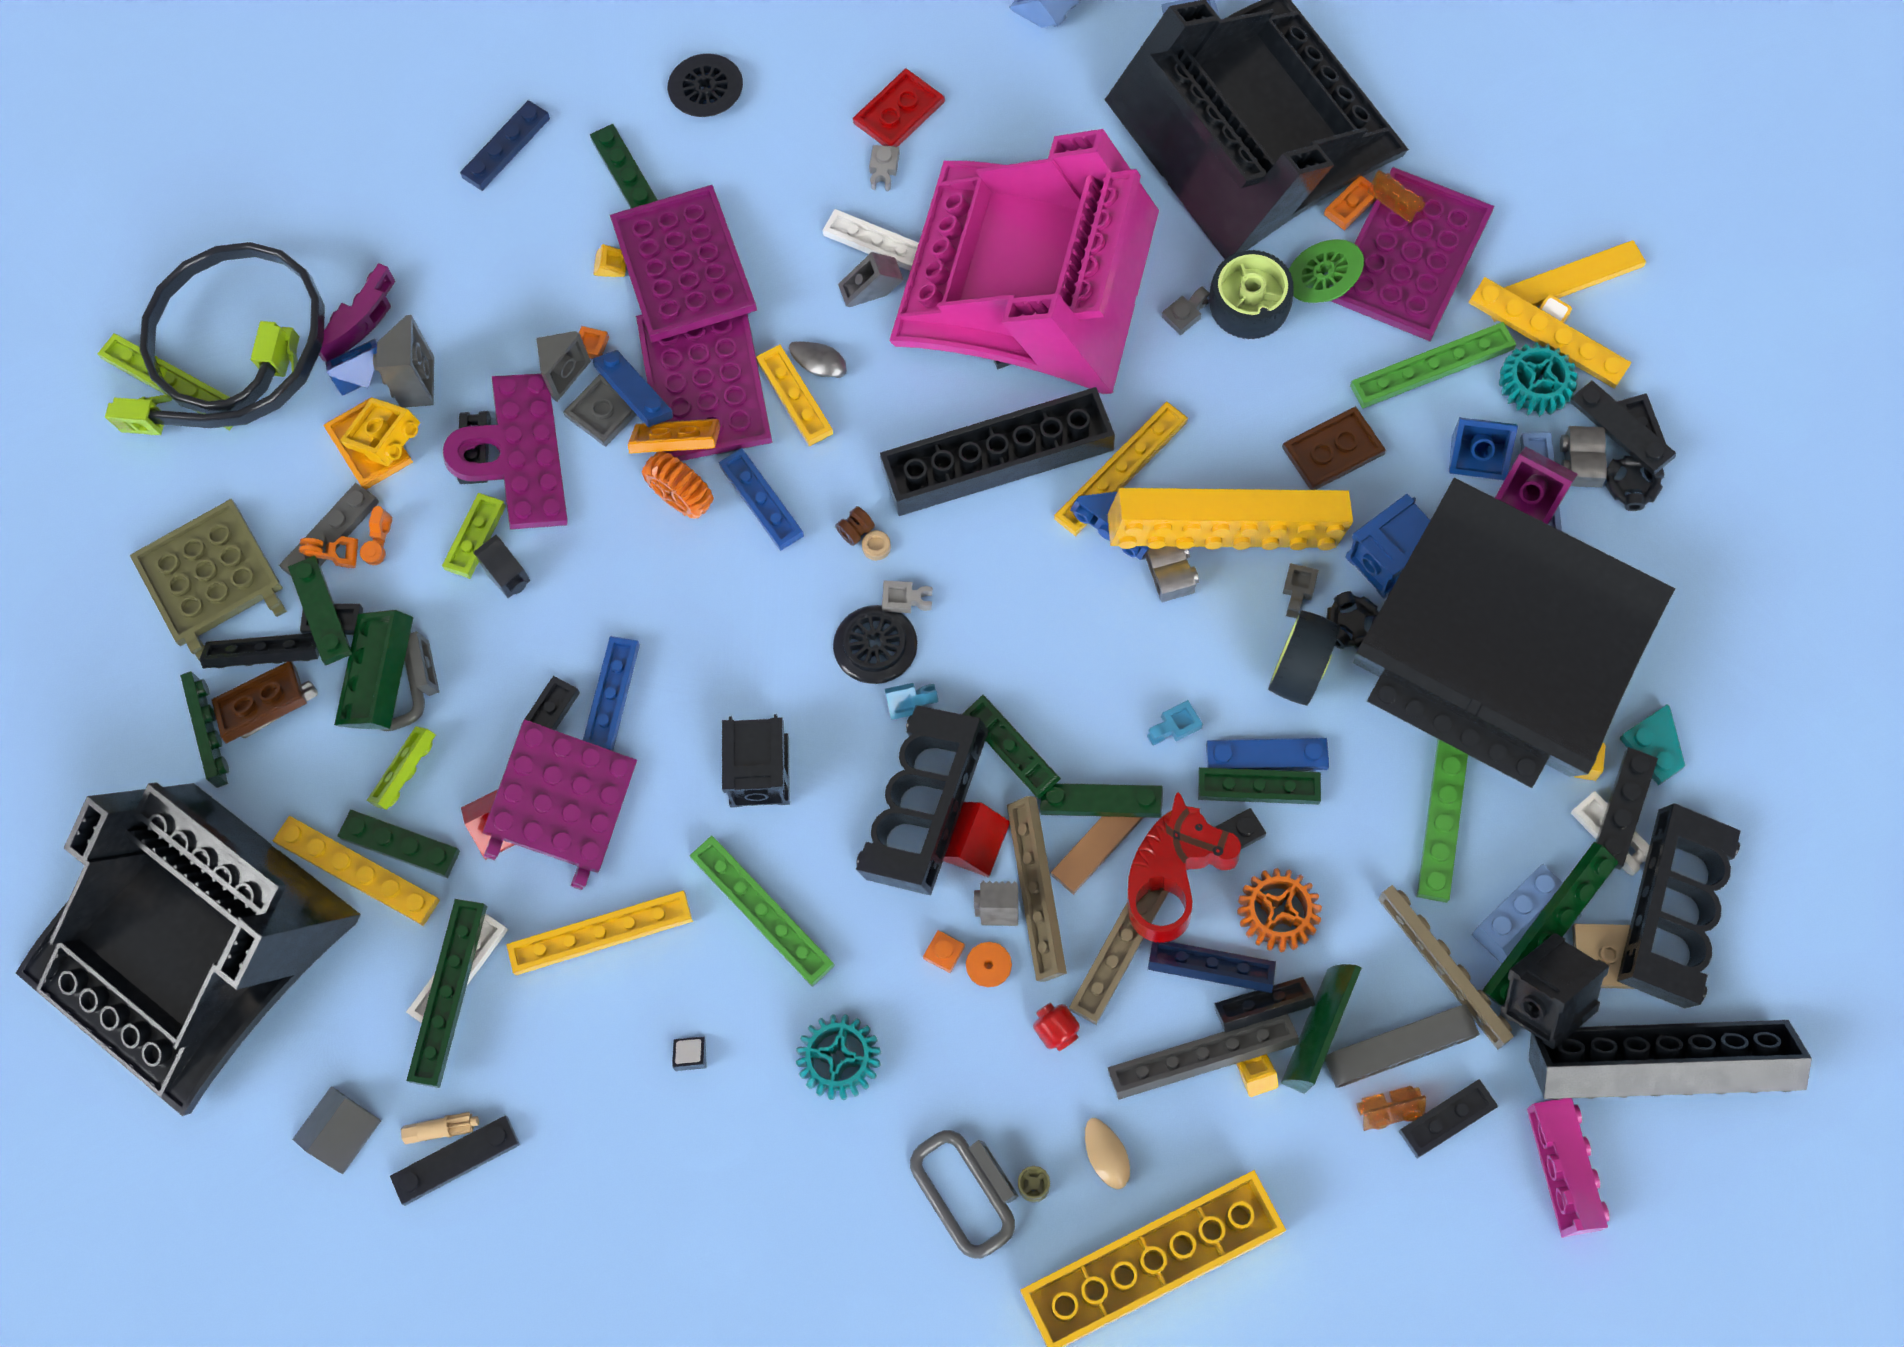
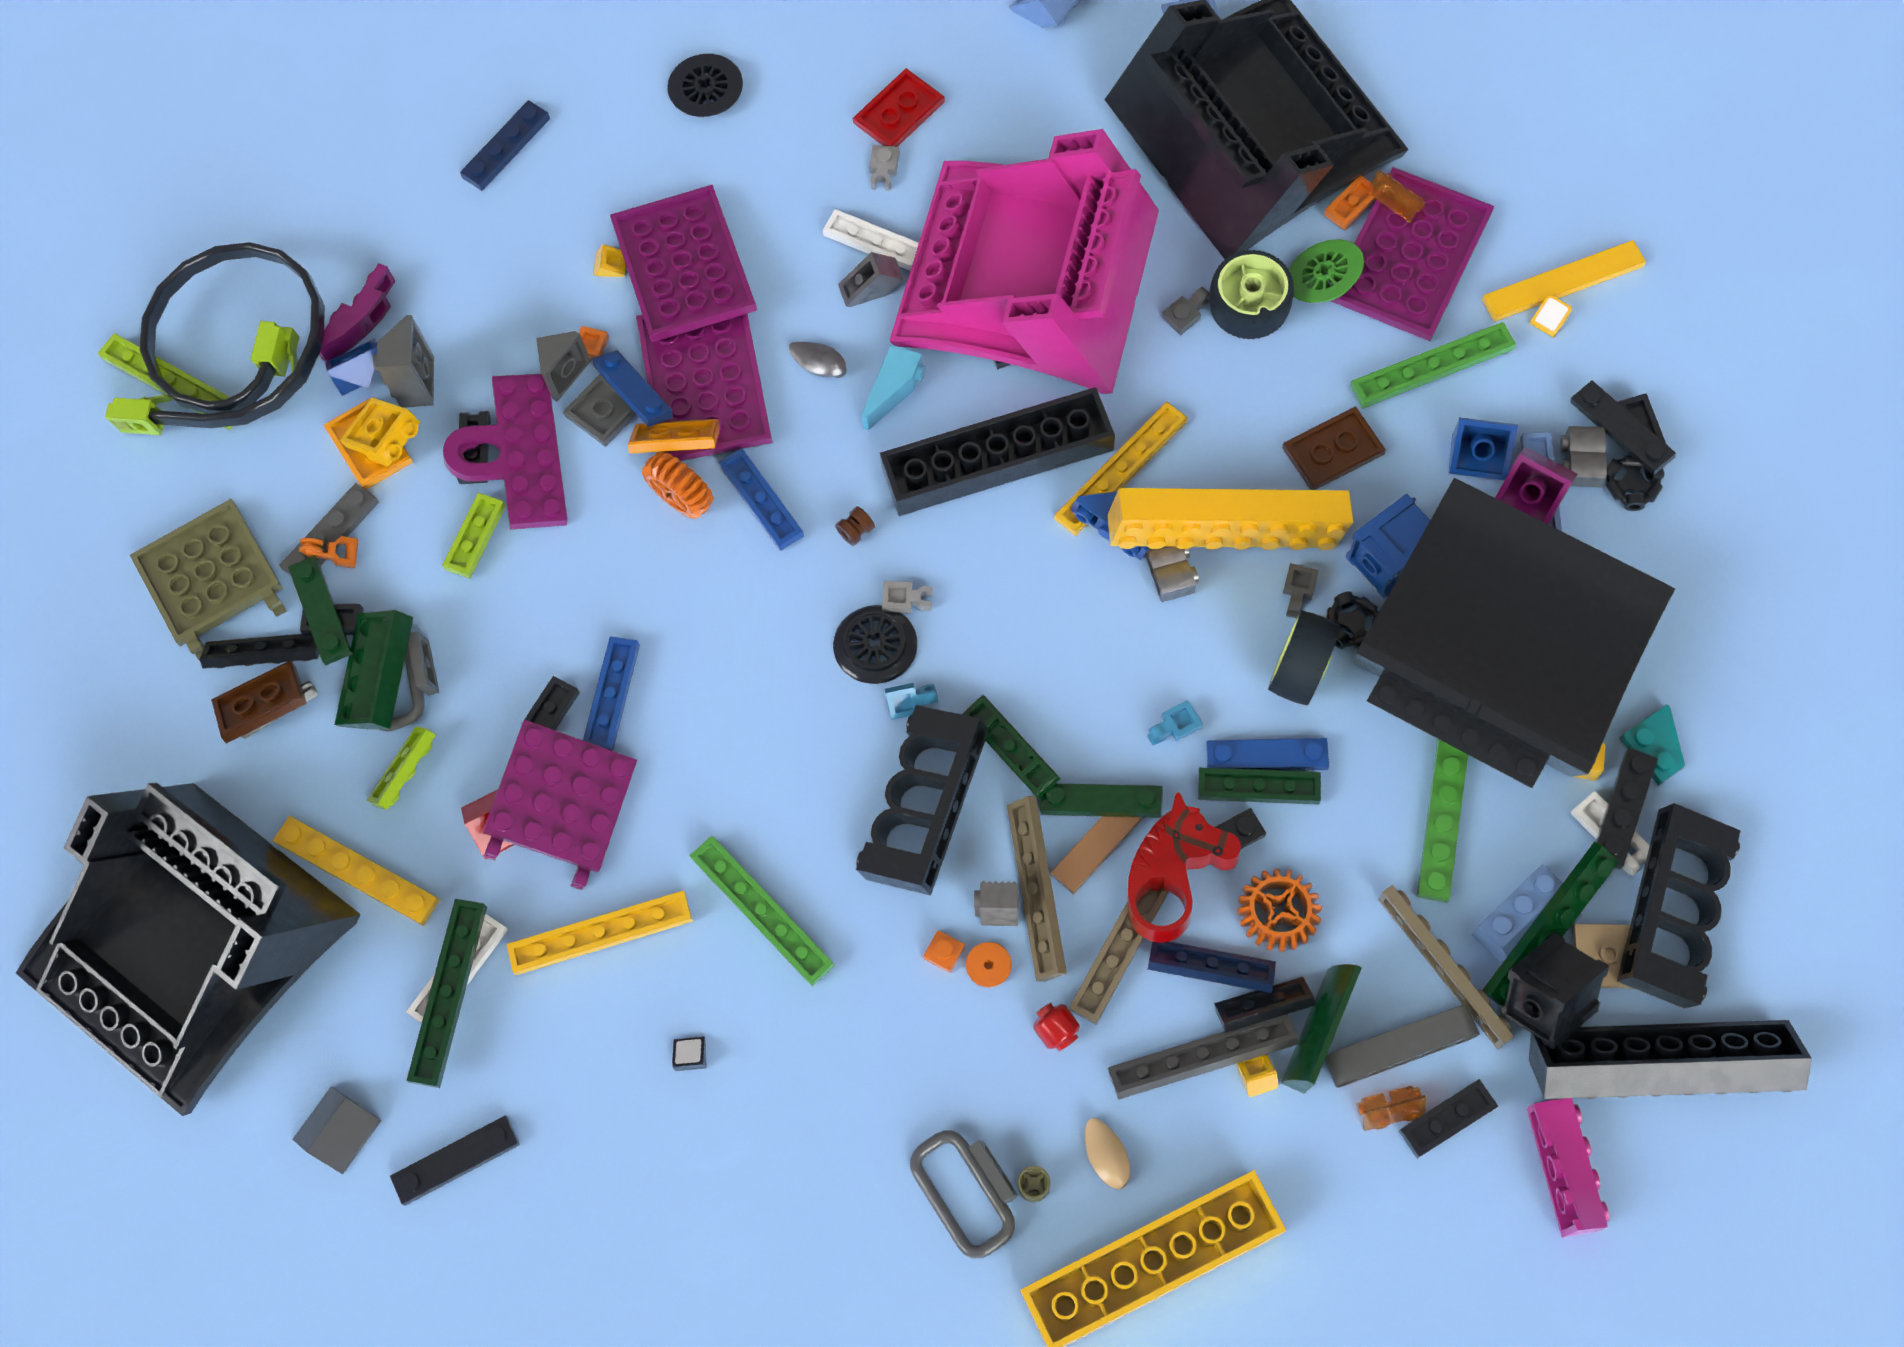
dark green plate [180,671,229,788] -> none
dark green plate [337,809,460,879] -> none
orange piece [360,506,392,565] -> none
tan piece [401,1112,479,1145] -> none
black slope [473,535,530,598] -> none
dark green plate [589,124,658,209] -> none
black container [722,714,790,808] -> none
yellow plate [756,344,833,447] -> none
teal gear [796,1014,881,1100] -> none
tan tile [862,530,891,561] -> none
red slope [943,802,1010,877] -> none
yellow plate [1468,277,1632,389] -> none
teal gear [1499,342,1578,417] -> none
none -> medium azure slope [861,345,926,430]

